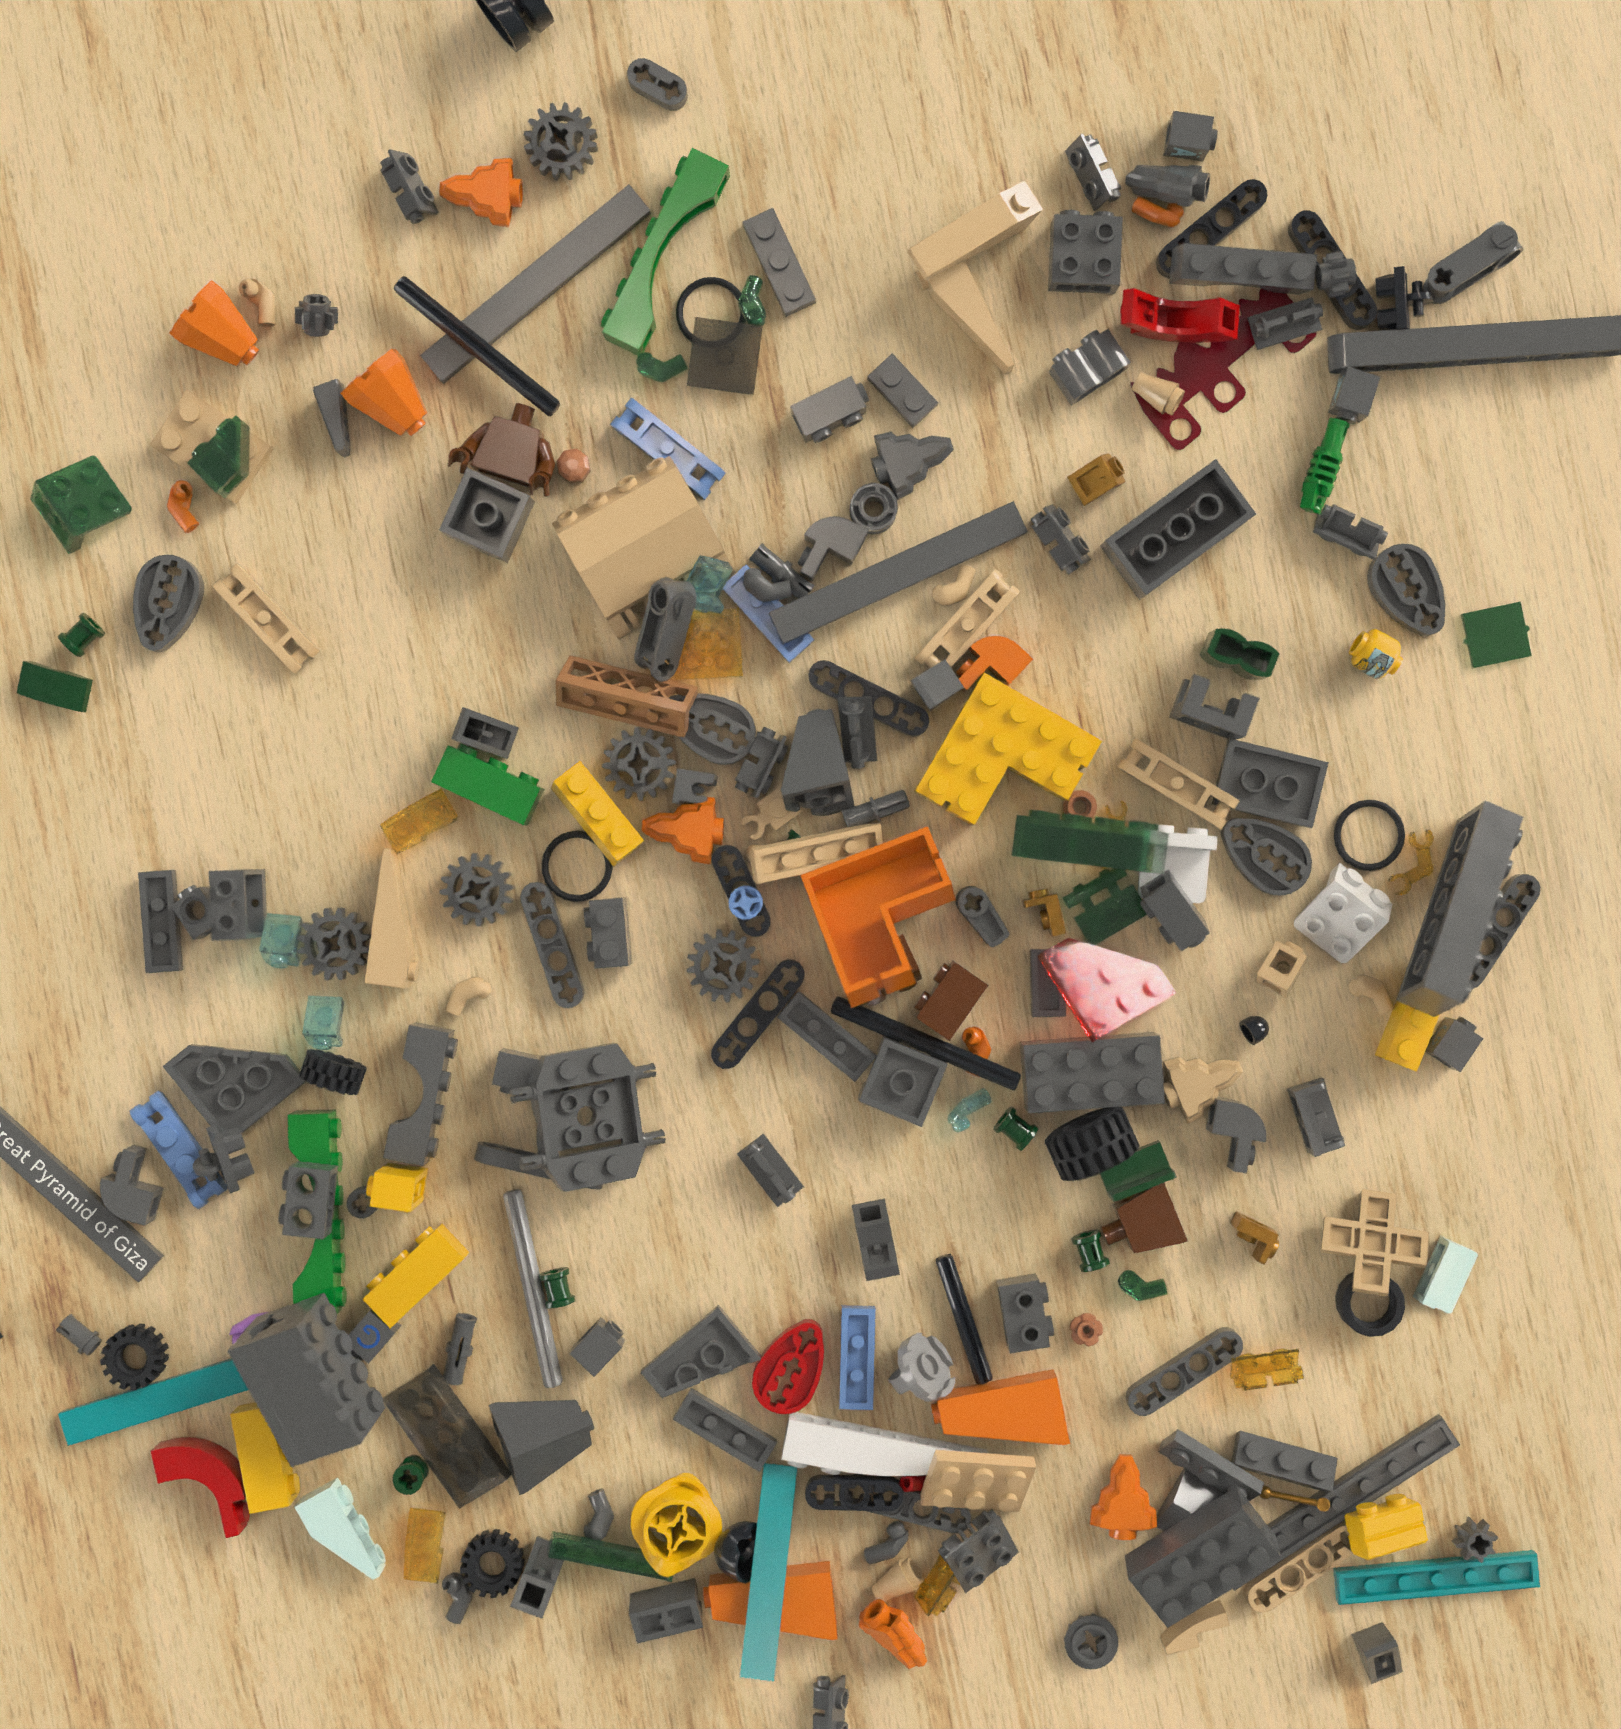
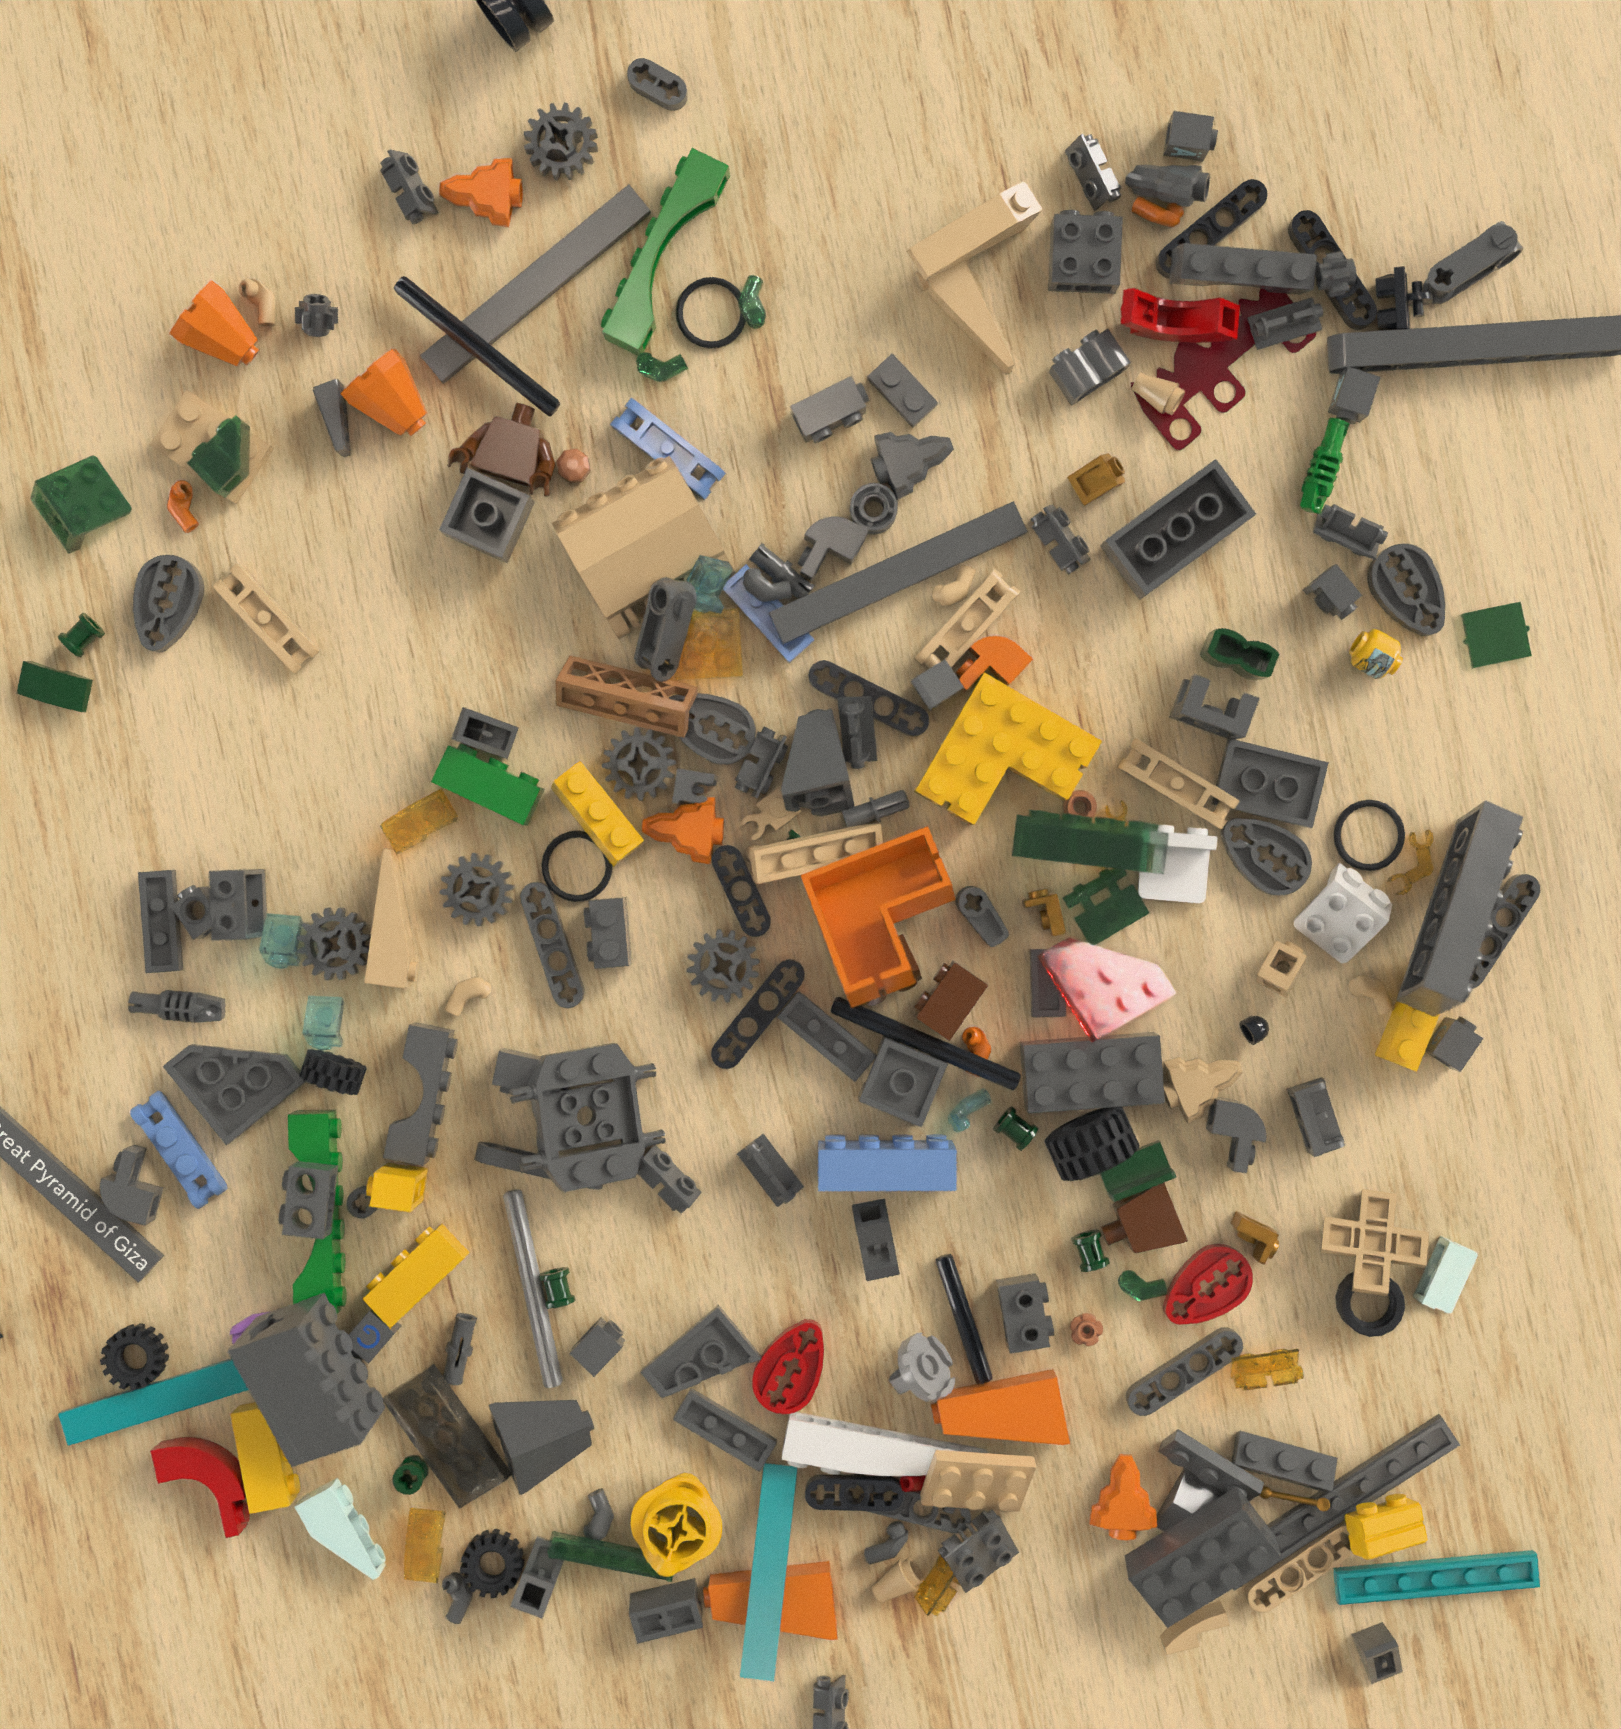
dark grey pin [56,1314,102,1356] -> none
dark grey hips [193,1125,254,1193] -> none
clear smoke plate [687,317,763,396] -> none
black hair [714,1521,757,1584] -> none
medium blue wheel [729,885,763,920] -> none
plate [743,208,816,317] -> none
medium blue plate [839,1305,876,1410] -> none
orange rock [859,1599,927,1669] -> none
dark grey gear [1064,1613,1118,1669] -> none
dark grey brick [1140,869,1210,951] -> none
dark grey gear [1452,1517,1498,1563] -> none
none -> dark grey hinge [128,990,226,1023]
none -> dark grey hinge [637,1145,702,1214]
none -> medium blue brick [818,1134,957,1191]
none -> red piece [1163,1244,1253,1325]
none -> dark grey brick [1302,564,1362,620]

